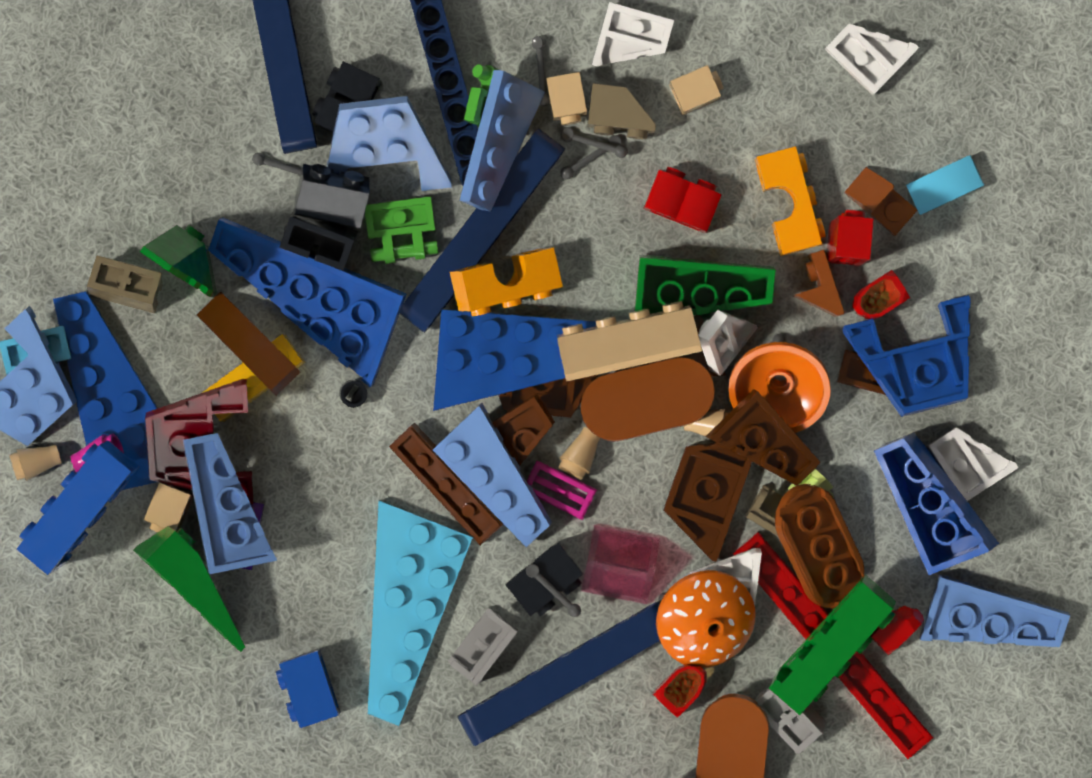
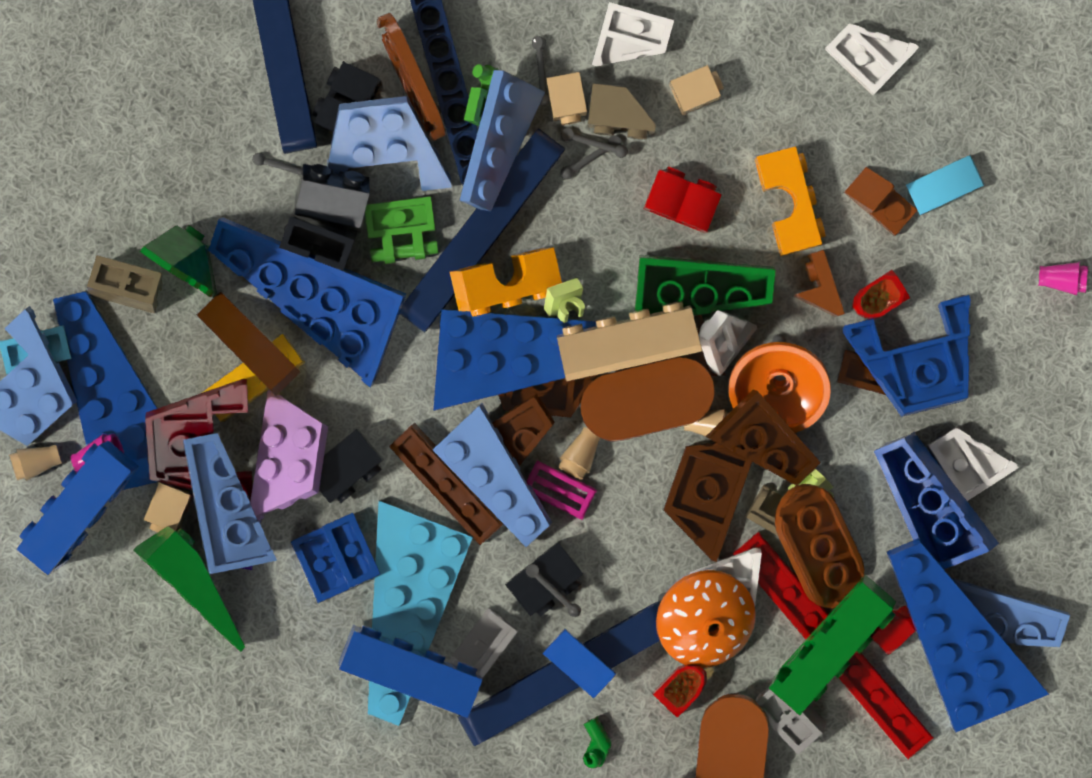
blue brick [276,649,341,728] -> none
black hinge [339,380,367,408] -> none
clear pink slope [581,525,660,604] -> none
red brick [826,210,874,266] -> none
none -> lavender wing [250,390,328,520]
none -> blue slope [291,513,380,604]
none -> black piece [319,429,384,504]
none -> blue wedge [338,625,483,718]
none -> dark orange tile [377,13,445,141]
none -> blue slope [542,628,616,698]
none -> yellowish green tile [544,278,585,323]
none -> green arm [583,716,612,769]
none -> blue wing [886,539,1049,732]
none -> dark pink cone [1038,262,1088,295]

